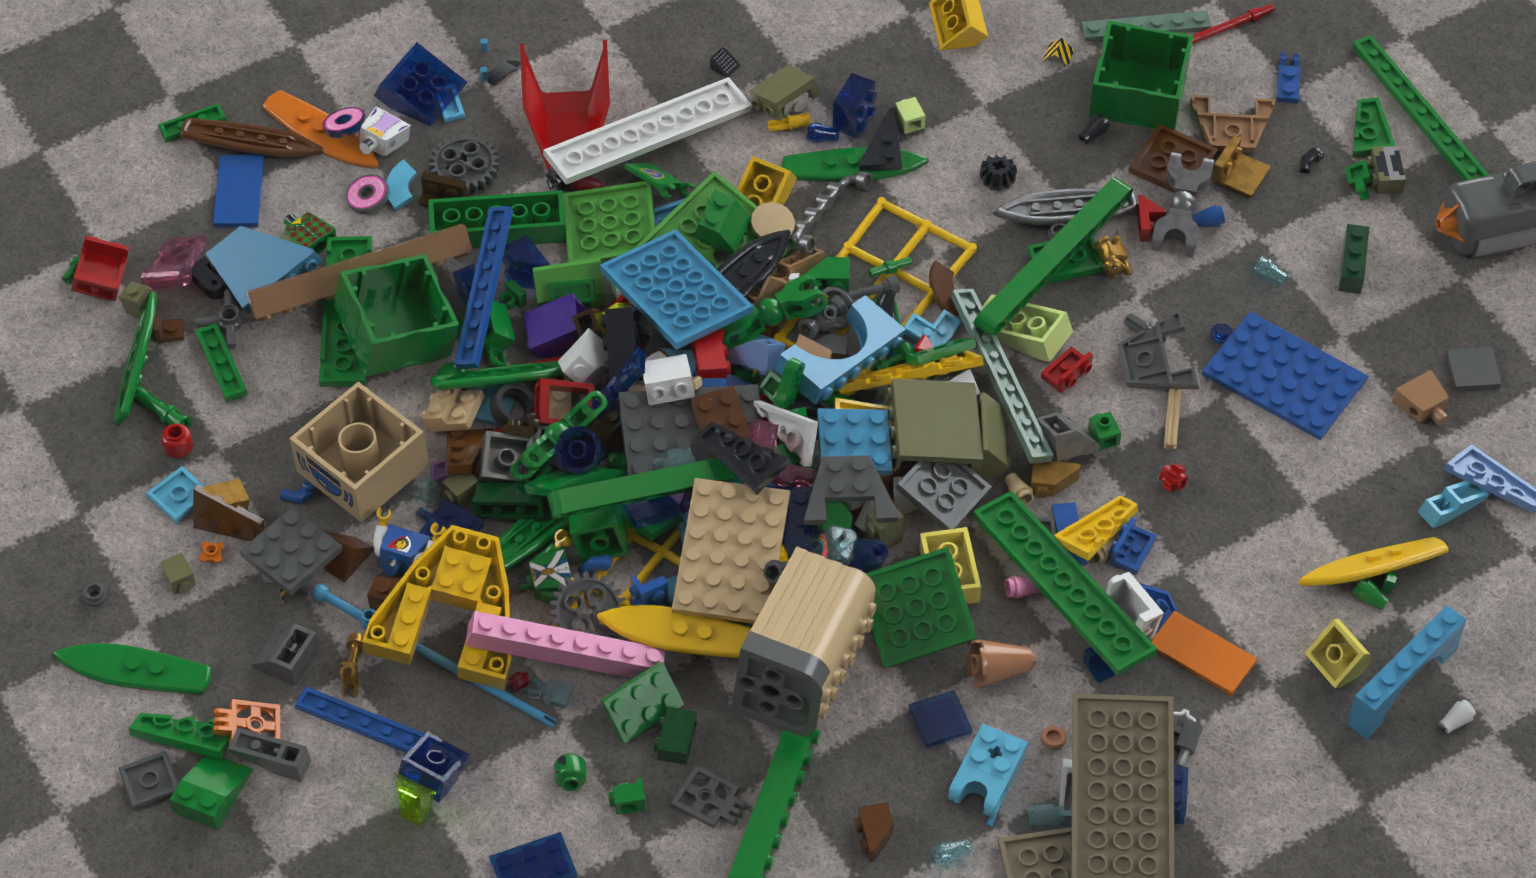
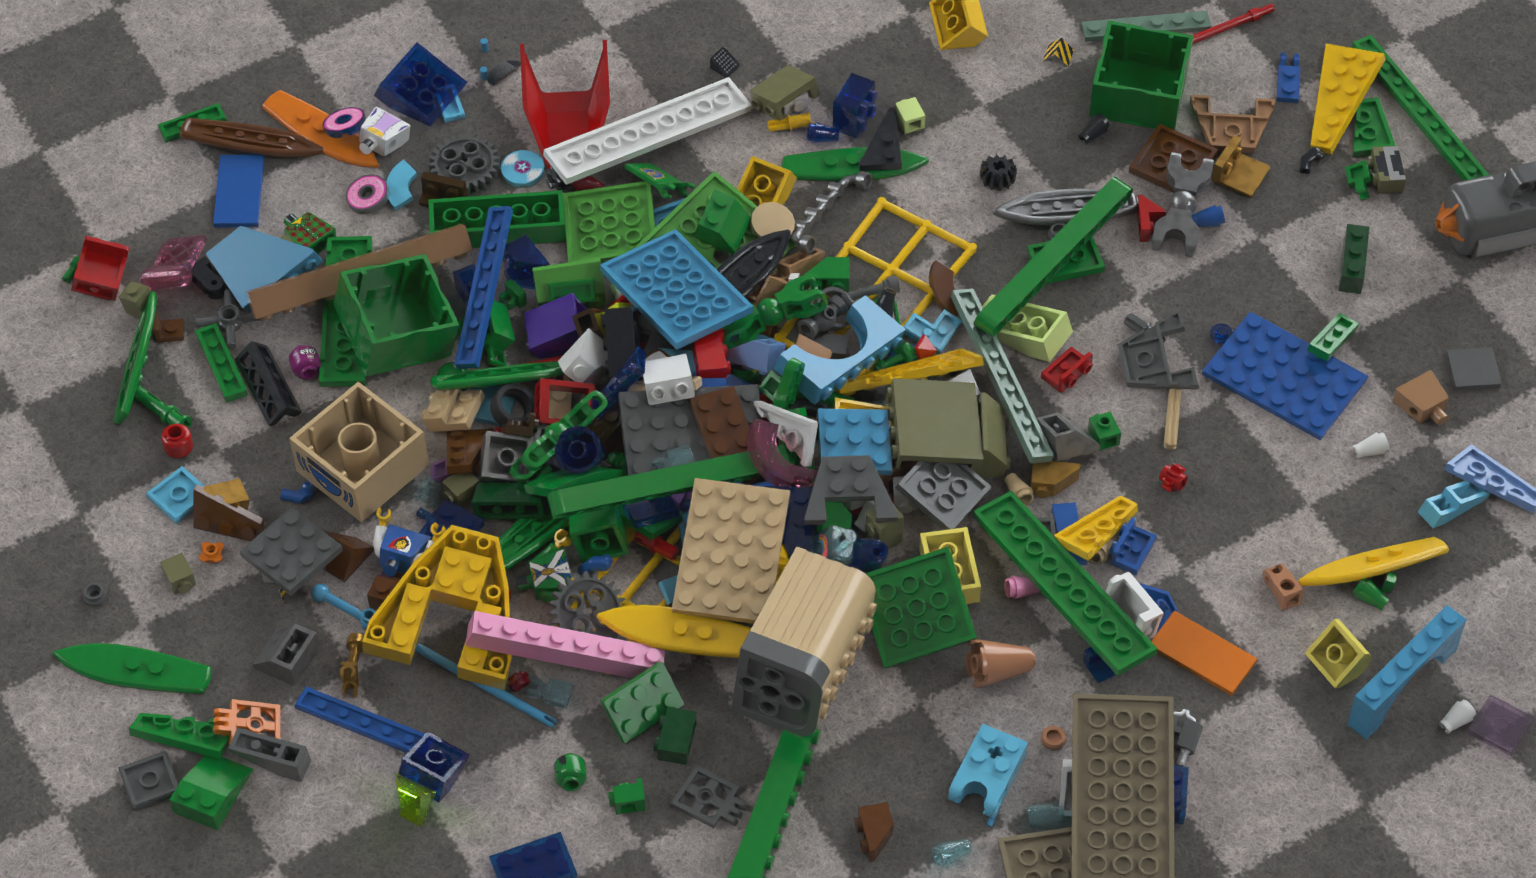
blue bracket [629,575,669,607] -> none
black wing [695,422,792,495] -> none
dark grey cone [764,560,788,584] -> none
green bar [868,257,912,278] -> none
green tile [906,338,977,366] -> none
clear blue tile [908,690,973,748] -> none
pearl gold animal [1092,236,1133,279] -> none
clear light blue cone [1253,256,1288,285] -> none
none -> black fence [235,341,302,426]
none -> magenta head [289,345,321,380]
none -> medium azure tile [501,150,545,188]
none -> red axle [634,531,679,560]
none -> nougat leg [1262,563,1303,611]
none -> green plate [1307,313,1359,361]
none -> yellow wing [1310,44,1386,154]
none -> white cone [1352,432,1390,459]
none -> clear purple tile [1467,694,1535,757]

